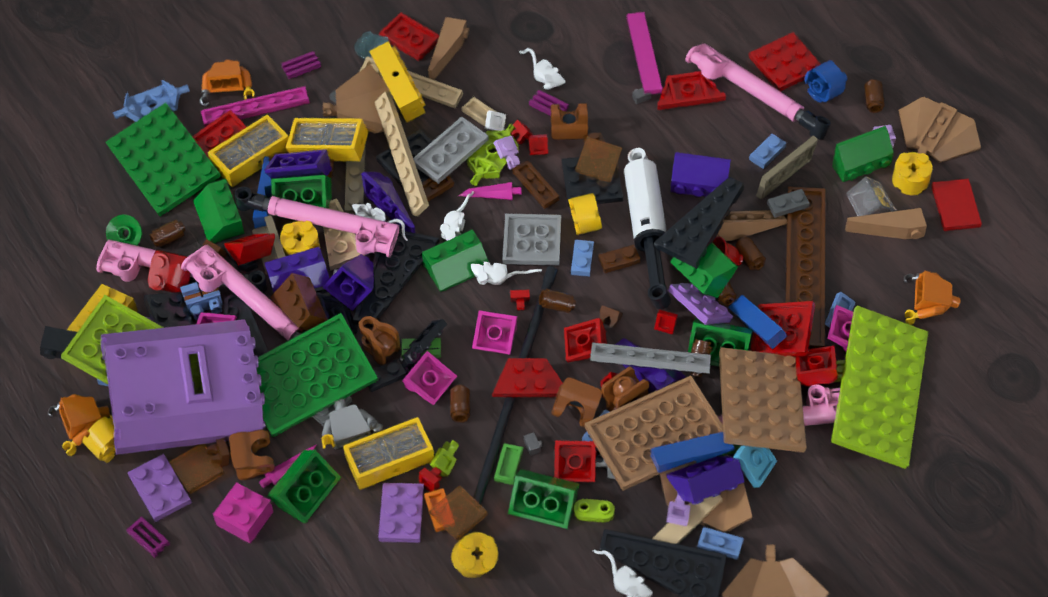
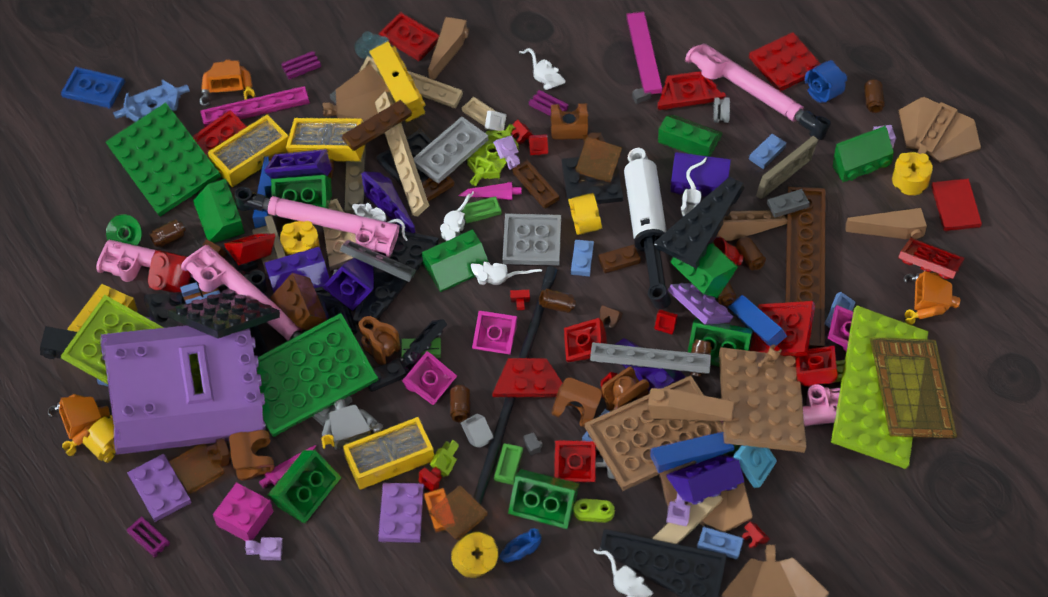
clear slope [846,176,896,216] -> none
none -> blue tile [61,67,125,108]
none -> black plate [168,289,280,339]
none -> lavender plate [245,538,283,560]
none -> dark grey tile [340,240,416,282]
none -> reddish brown plate [342,100,412,151]
none -> light grey brick [461,413,494,447]
none -> bright green tile [462,196,501,223]
none -> blue arm [499,528,541,562]
none -> medium nougat slope [648,388,735,421]
none -> green slope [658,114,723,157]
none -> white animal [681,157,707,217]
none -> light grey wheel [714,97,730,123]
none -> red tile [742,522,770,548]
none -> medium nougat hand [758,344,782,367]
none -> clear yellow piece [870,337,957,438]
none -> red plate [898,238,964,279]

